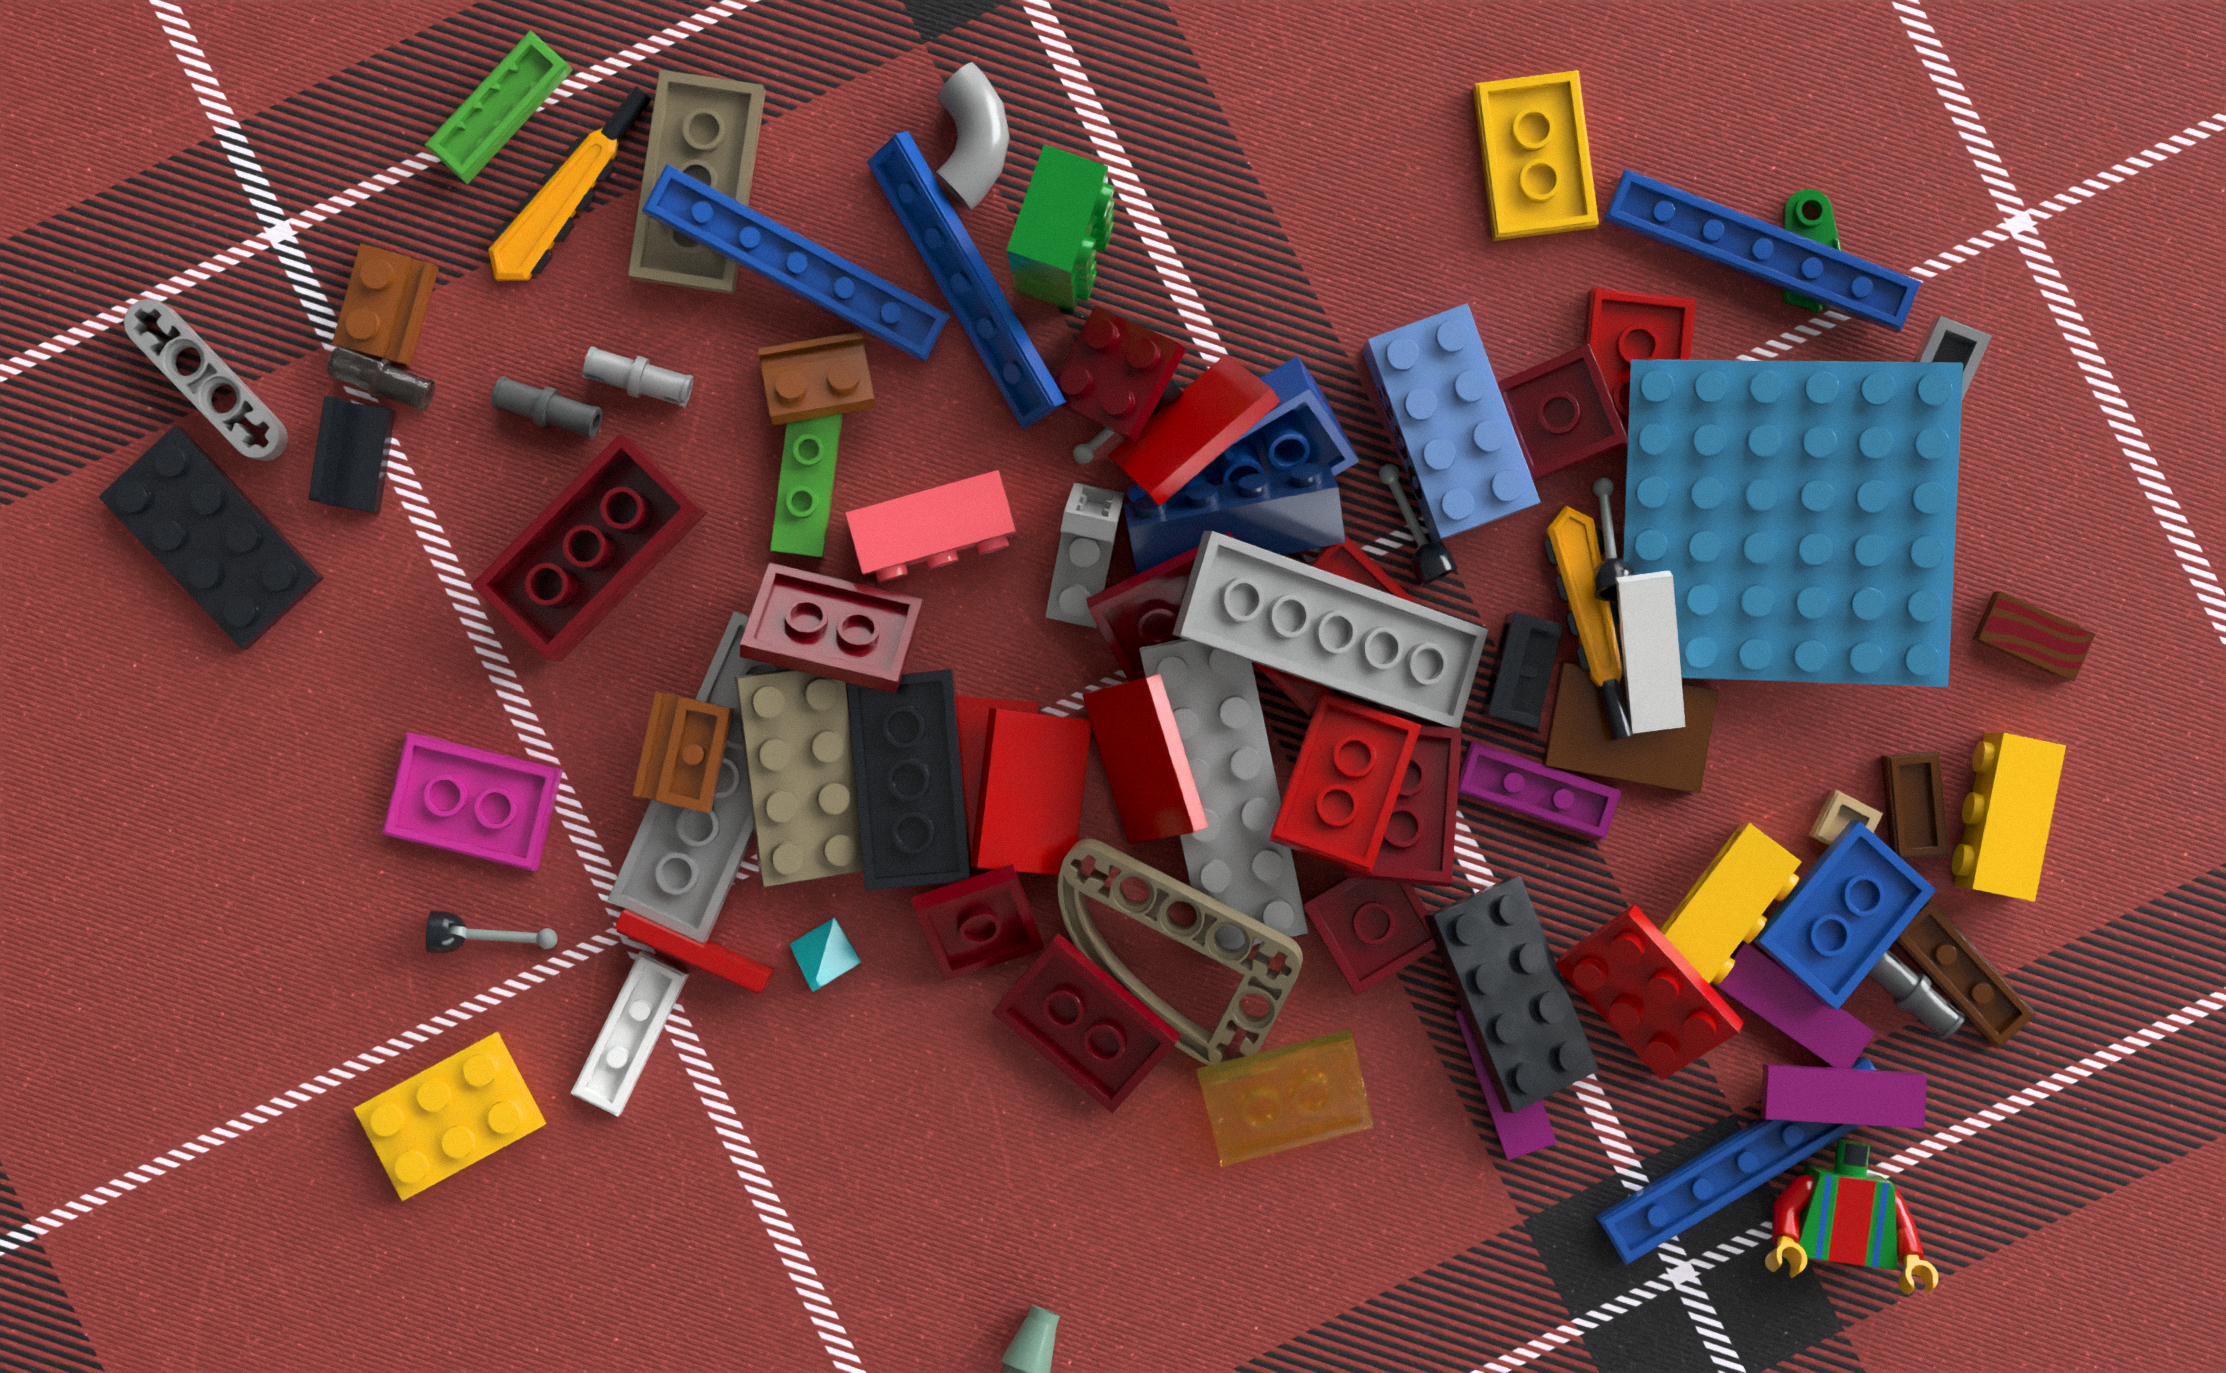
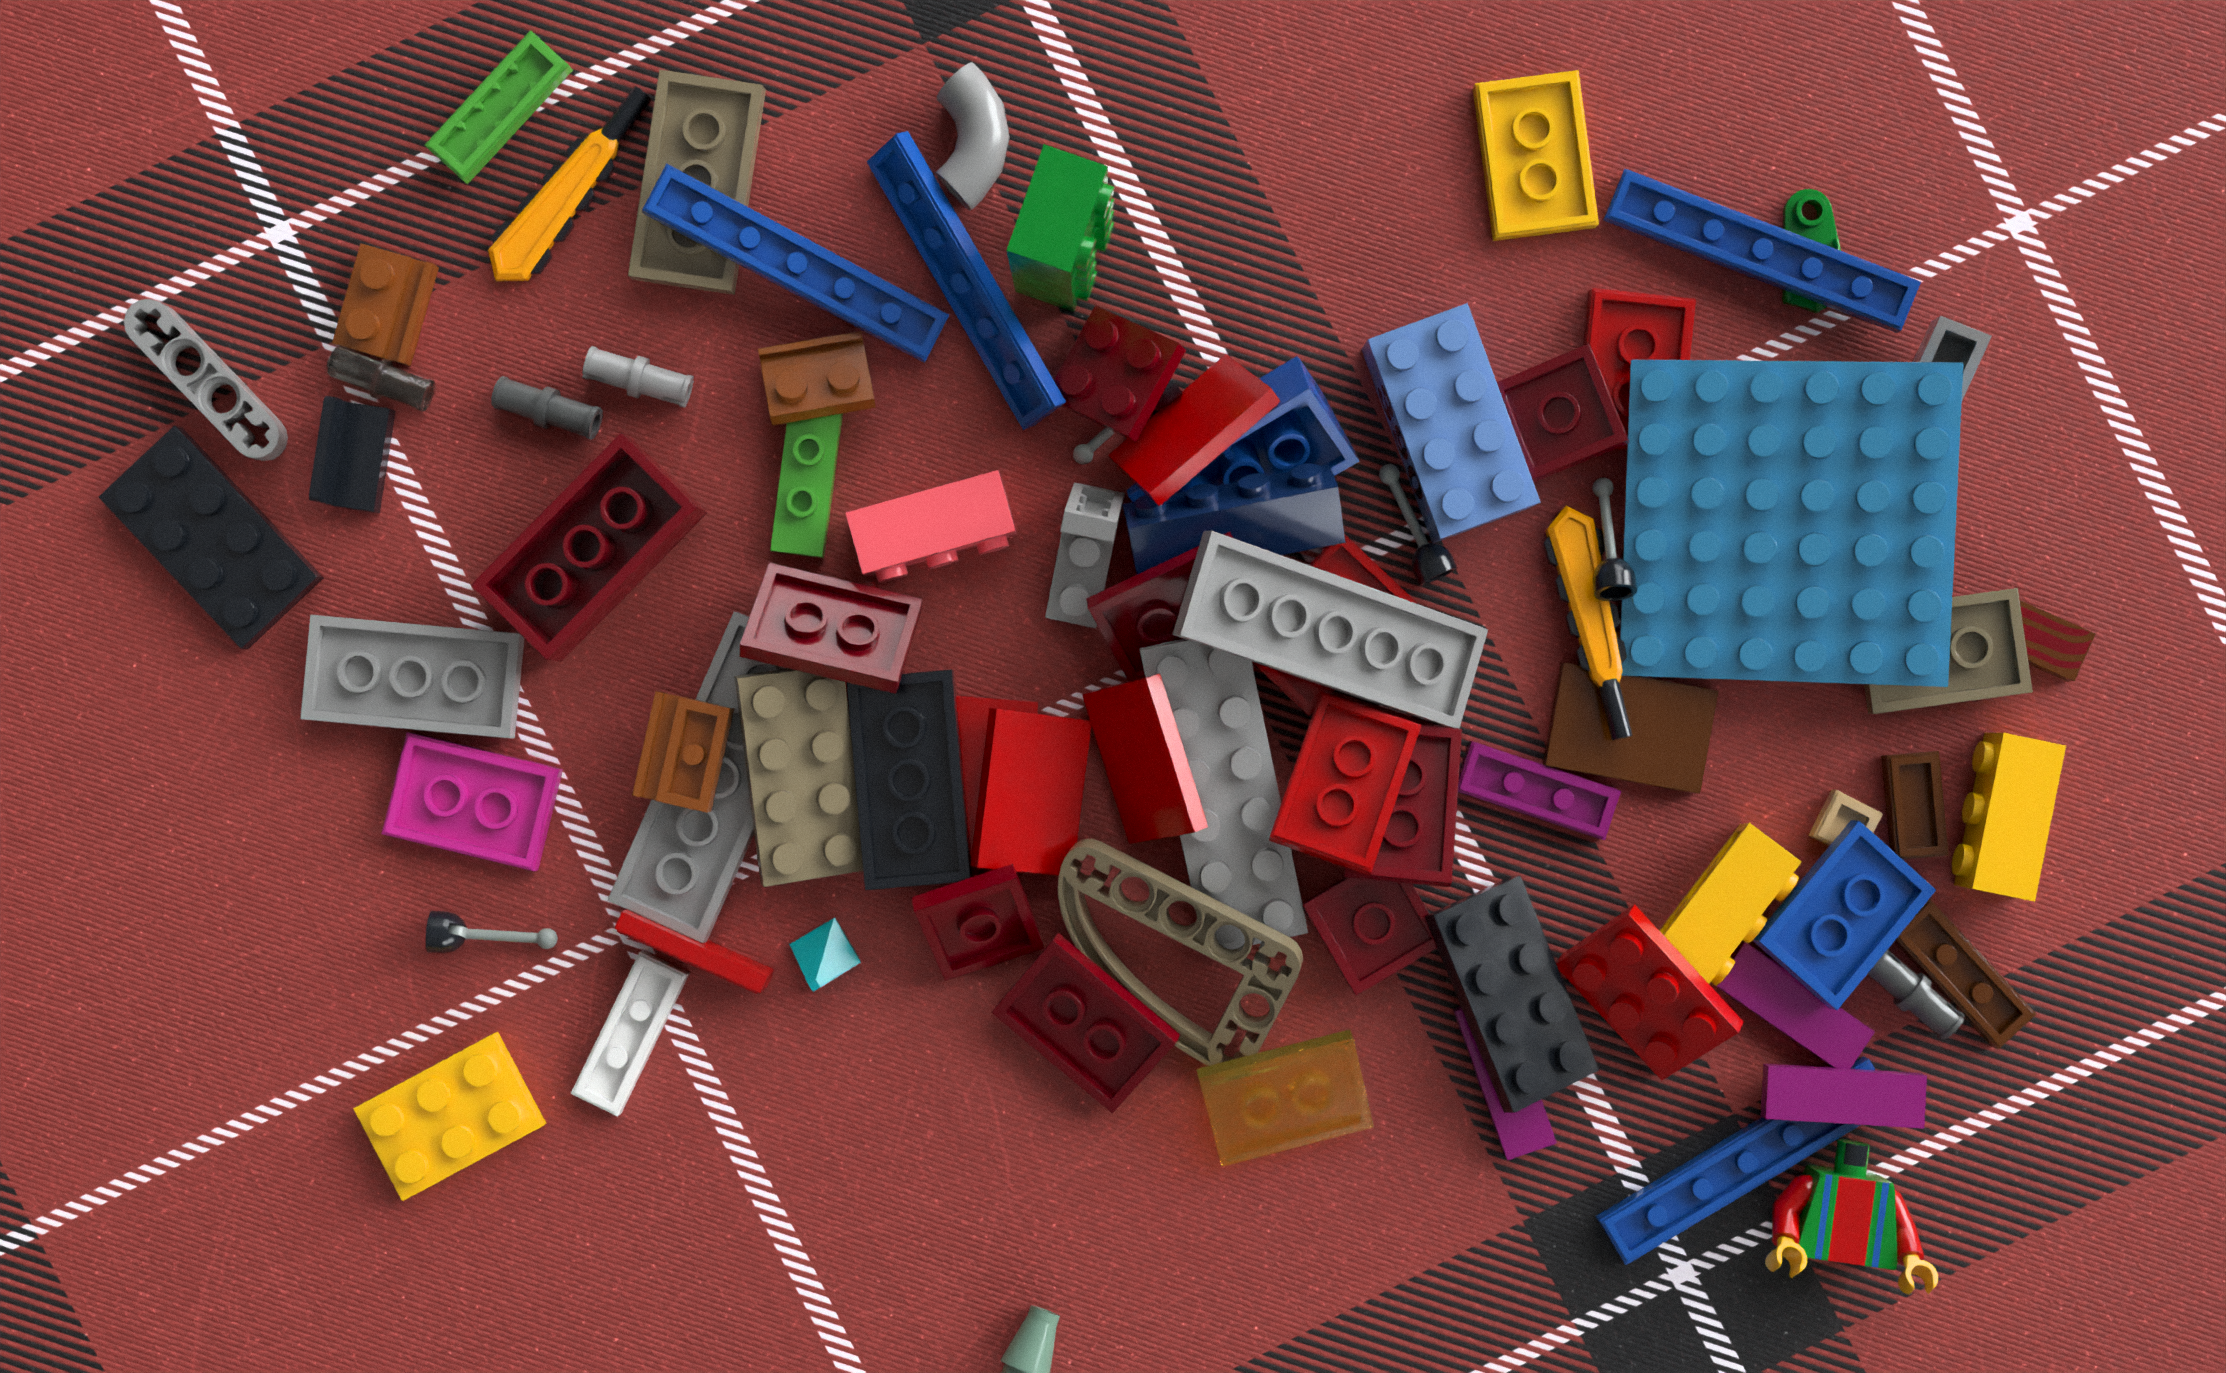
black hinge [1480,612,1564,729] -> none
white tile [1616,571,1686,734] -> none
none -> light grey plate [300,615,524,738]
none -> dark tan plate [1864,588,2033,714]

